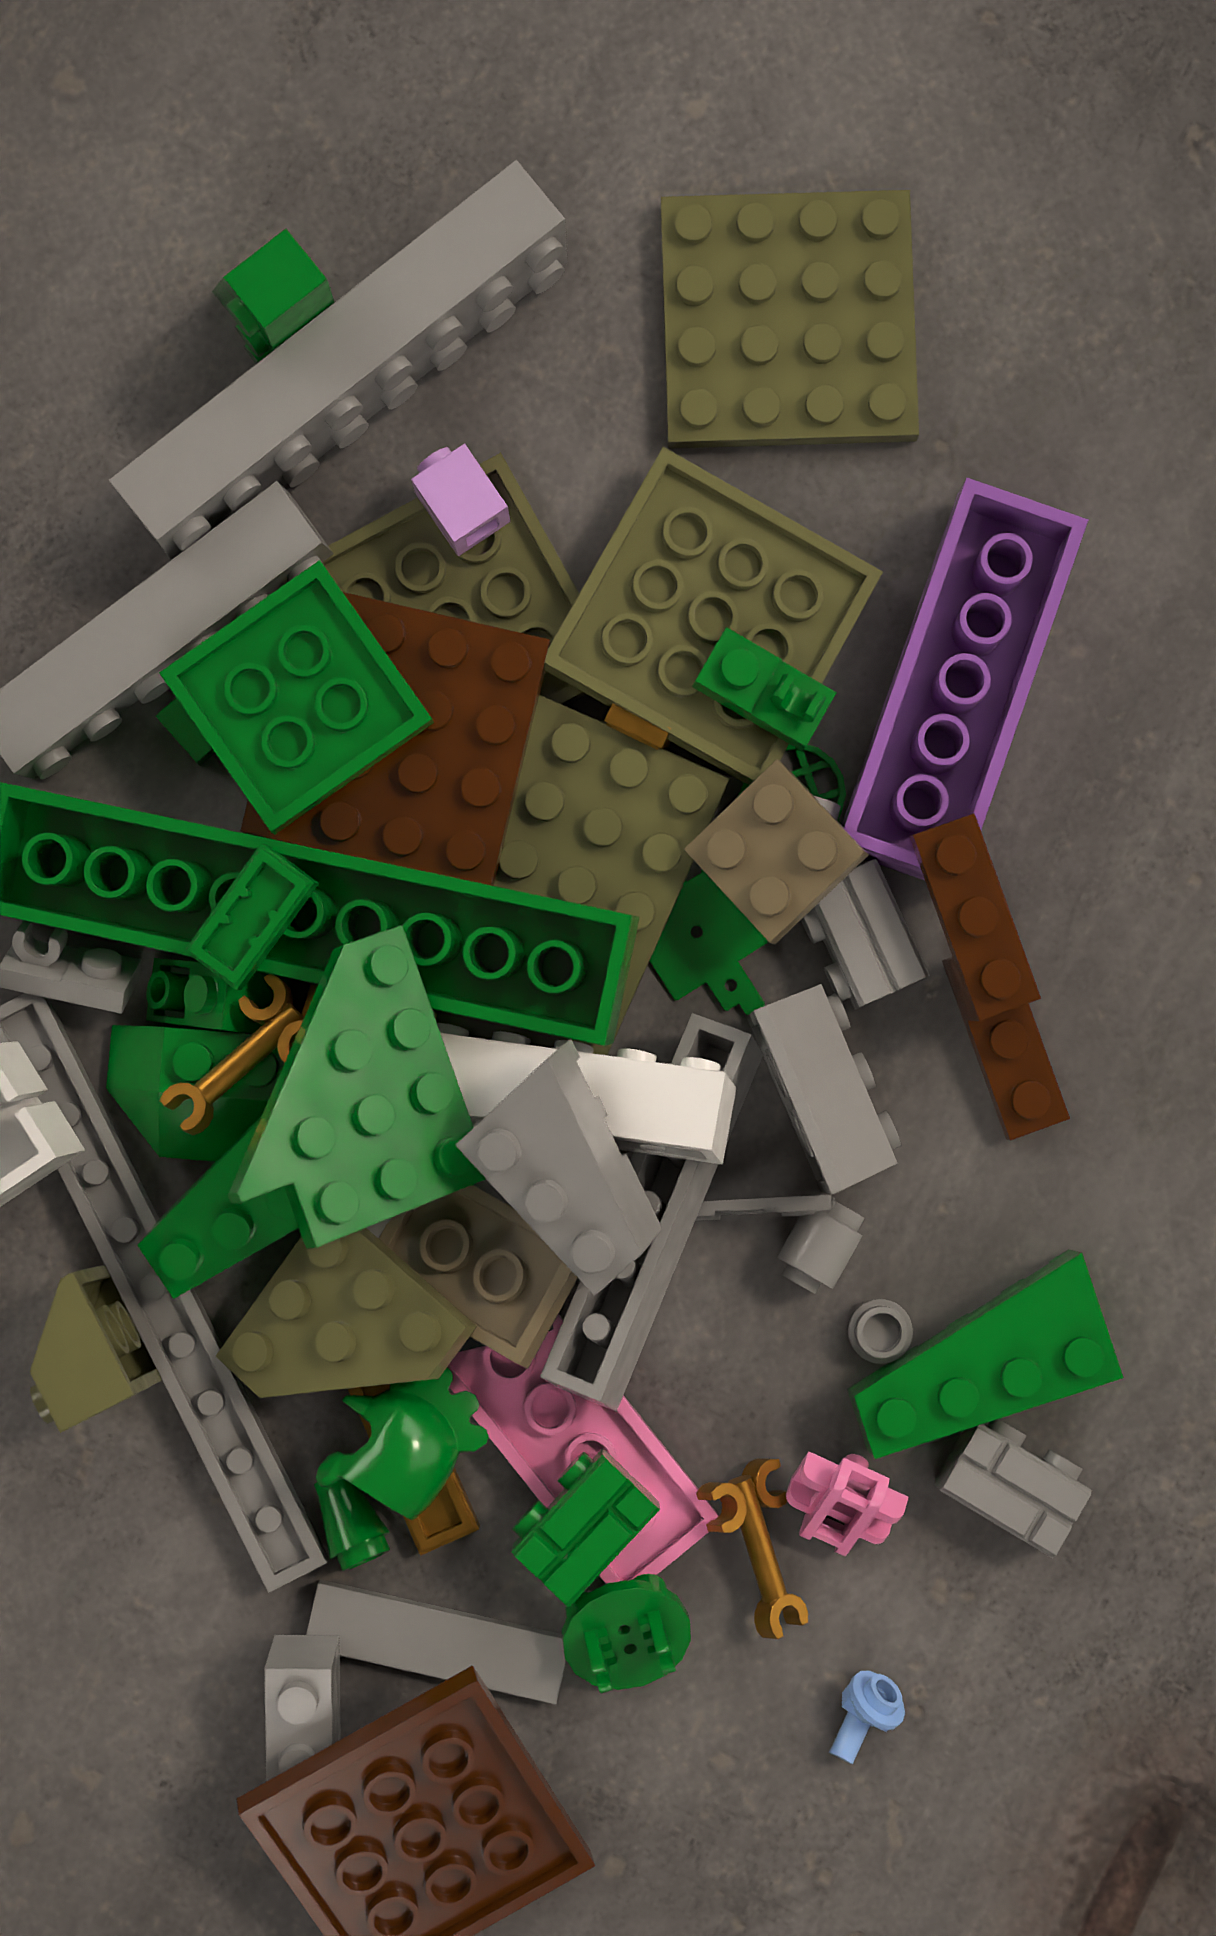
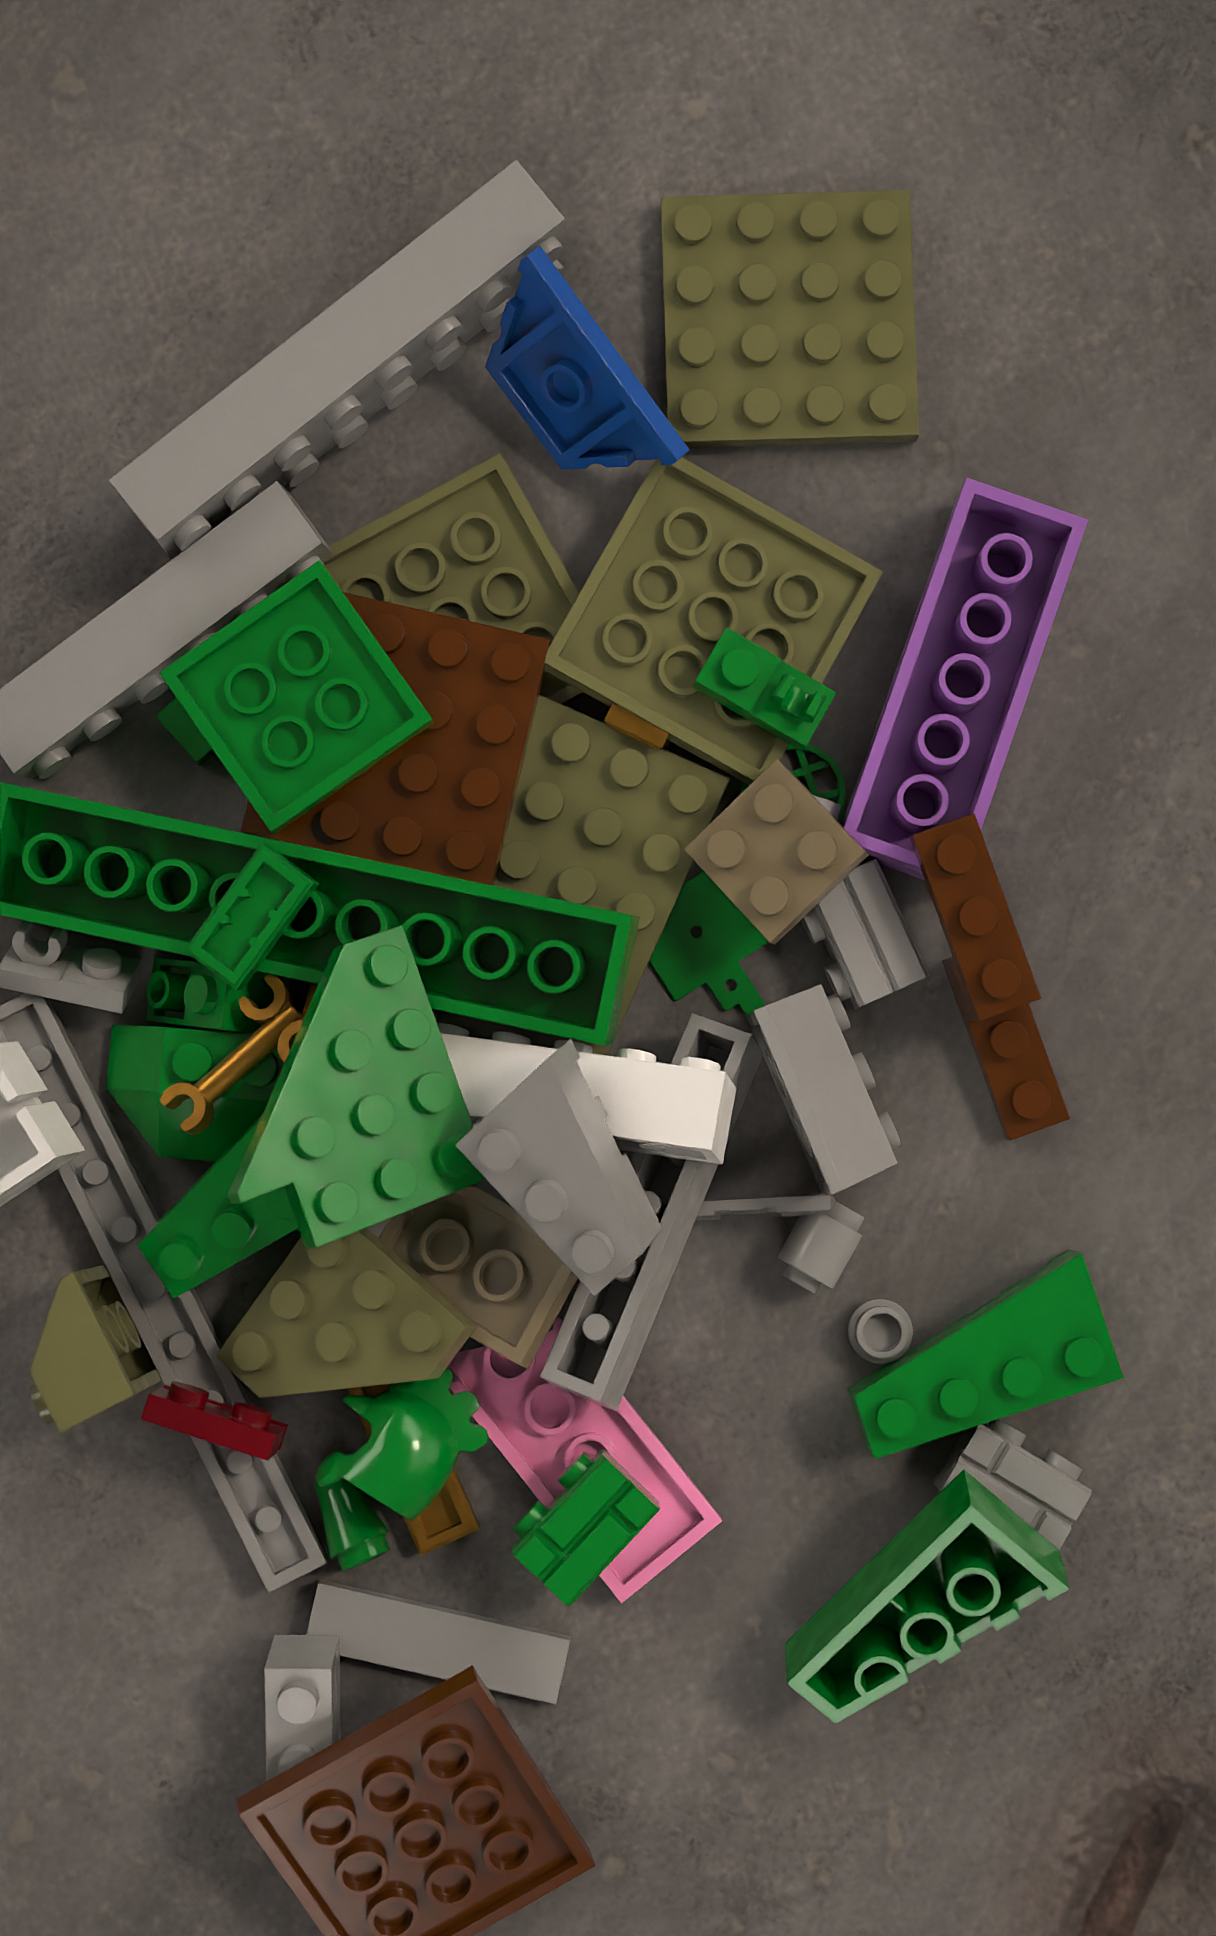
green wedge [212,229,335,364] -> none
lavender brick [411,443,510,556] -> none
green plate [562,1574,691,1694] -> none
pearl gold bar [696,1459,808,1639] -> none
bright pink piece [786,1451,908,1556] -> none
light blue plate [829,1671,905,1764] -> none
none -> dark red plate [141,1381,289,1461]
none -> blue wing [485,246,689,470]
none -> green wedge [785,1469,1070,1724]

